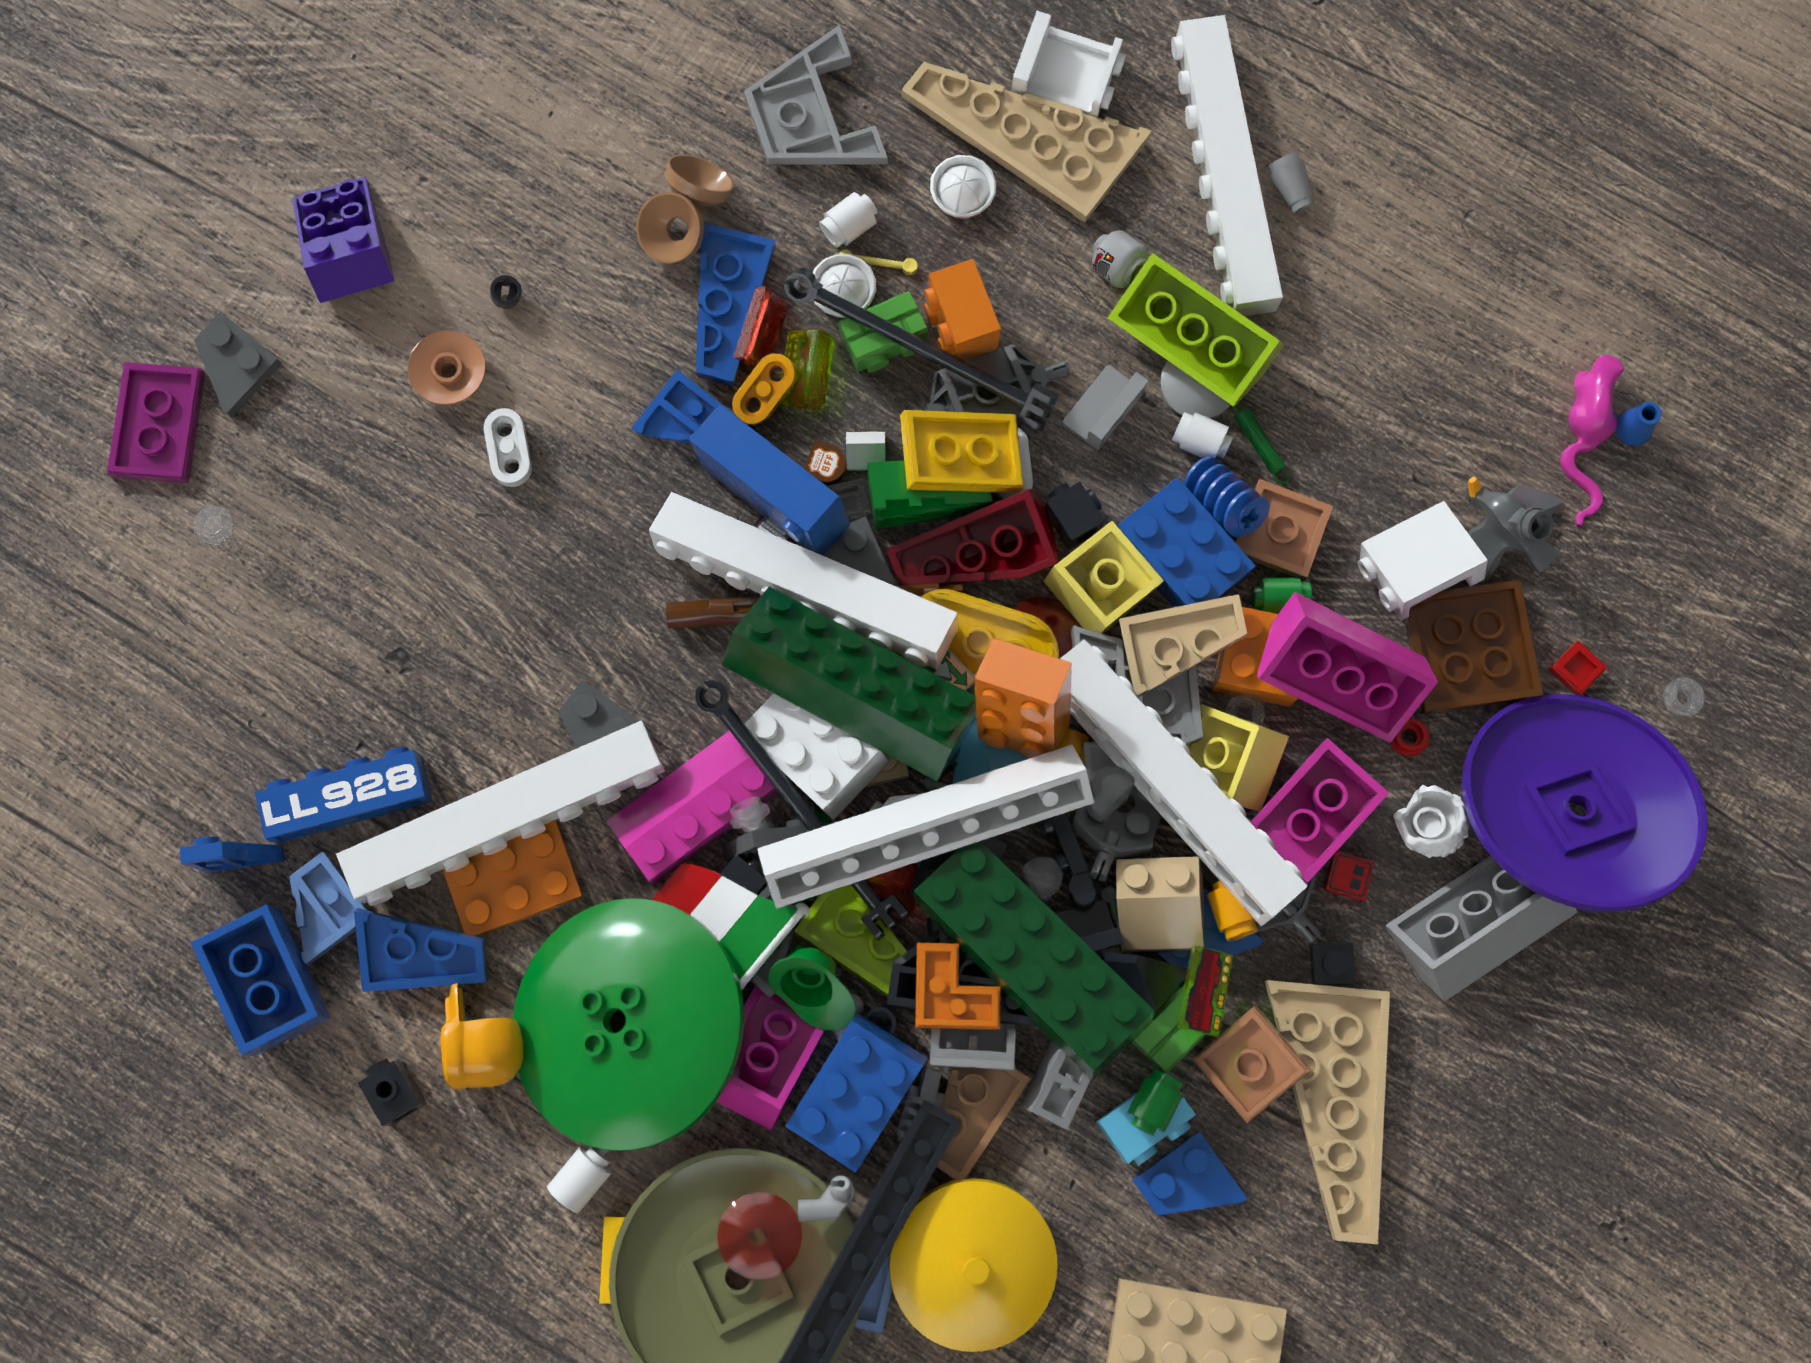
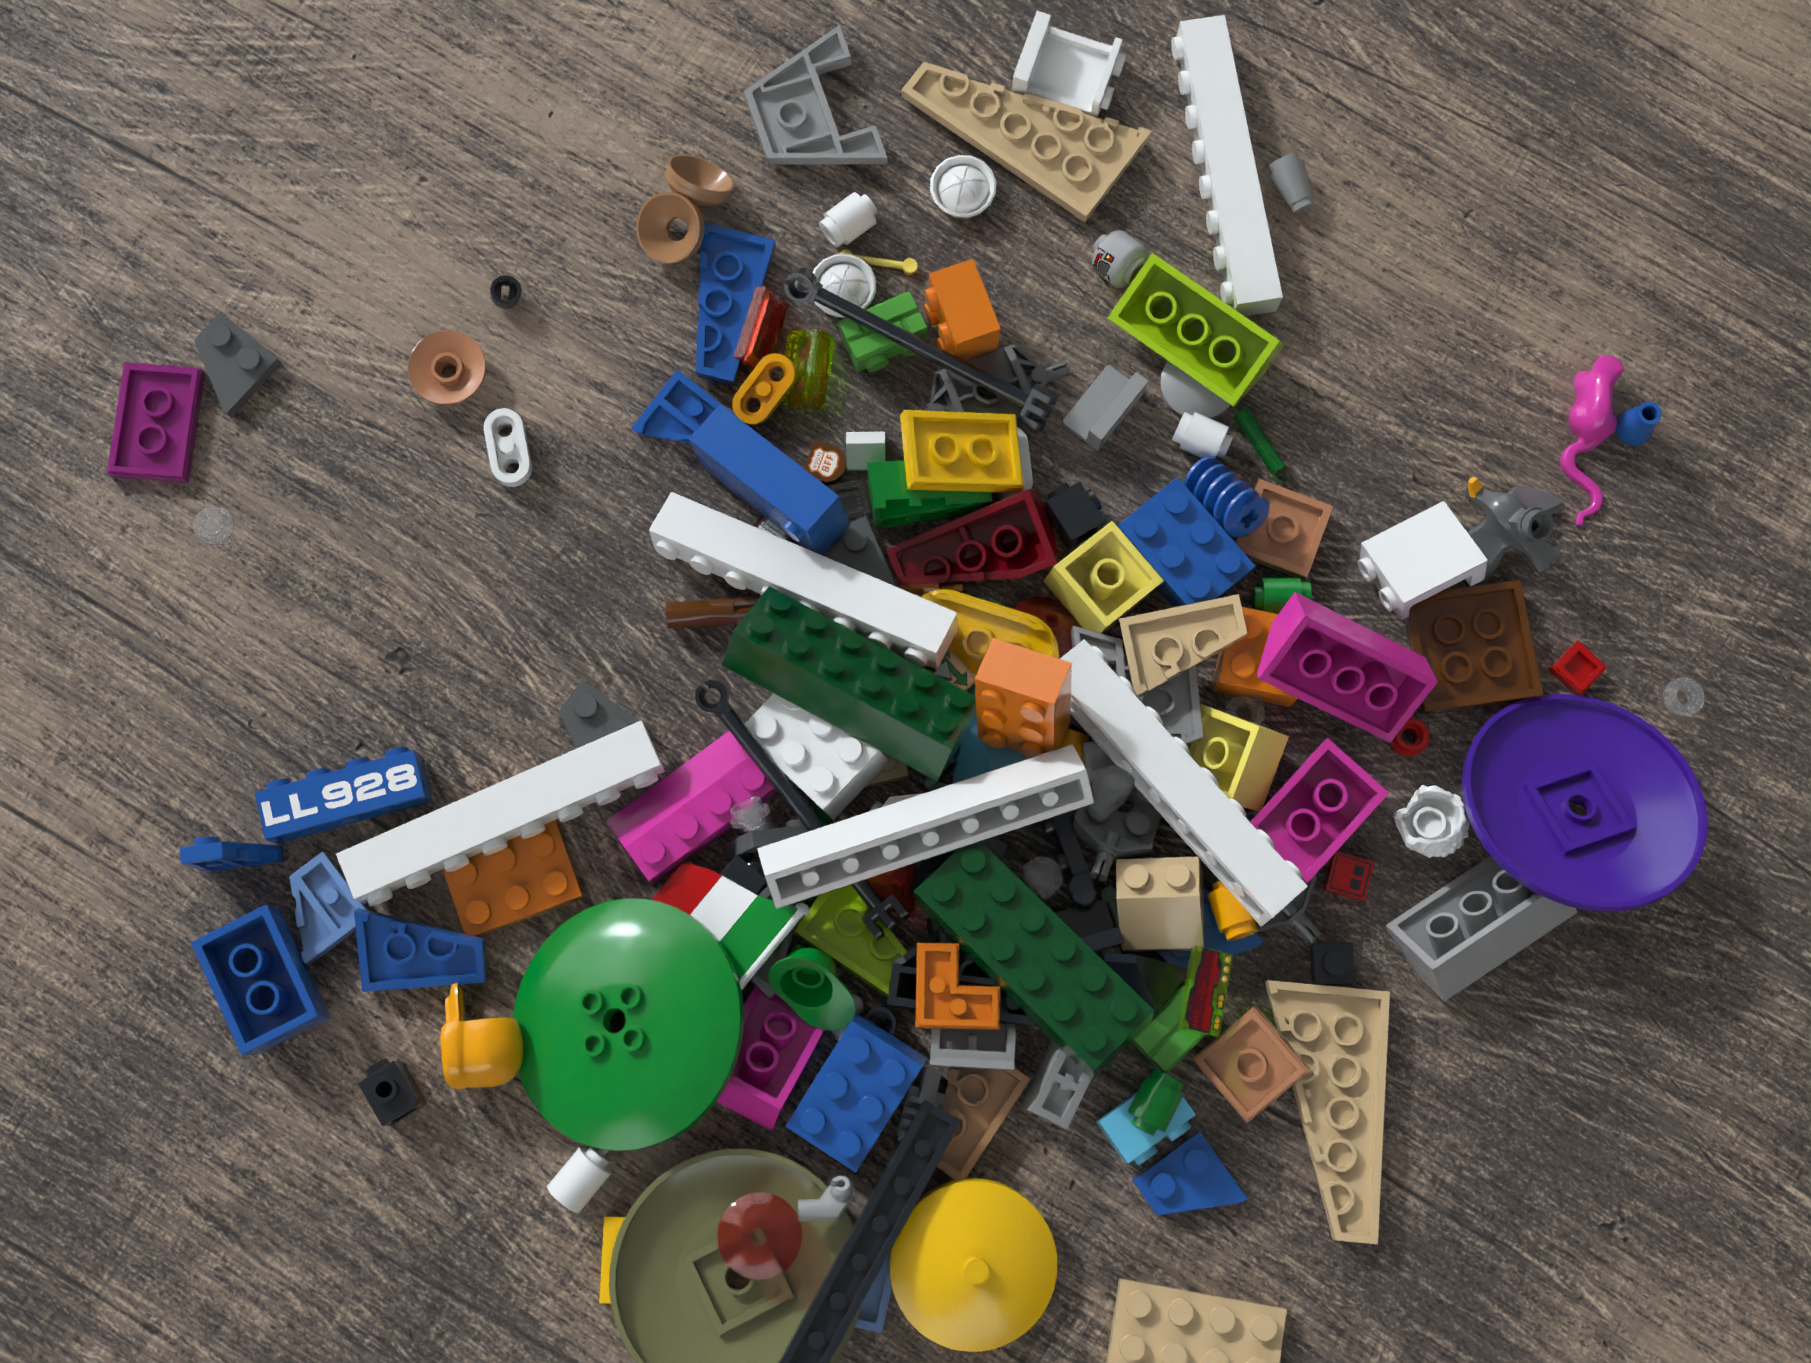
dark purple slope [292,176,395,303] -> none

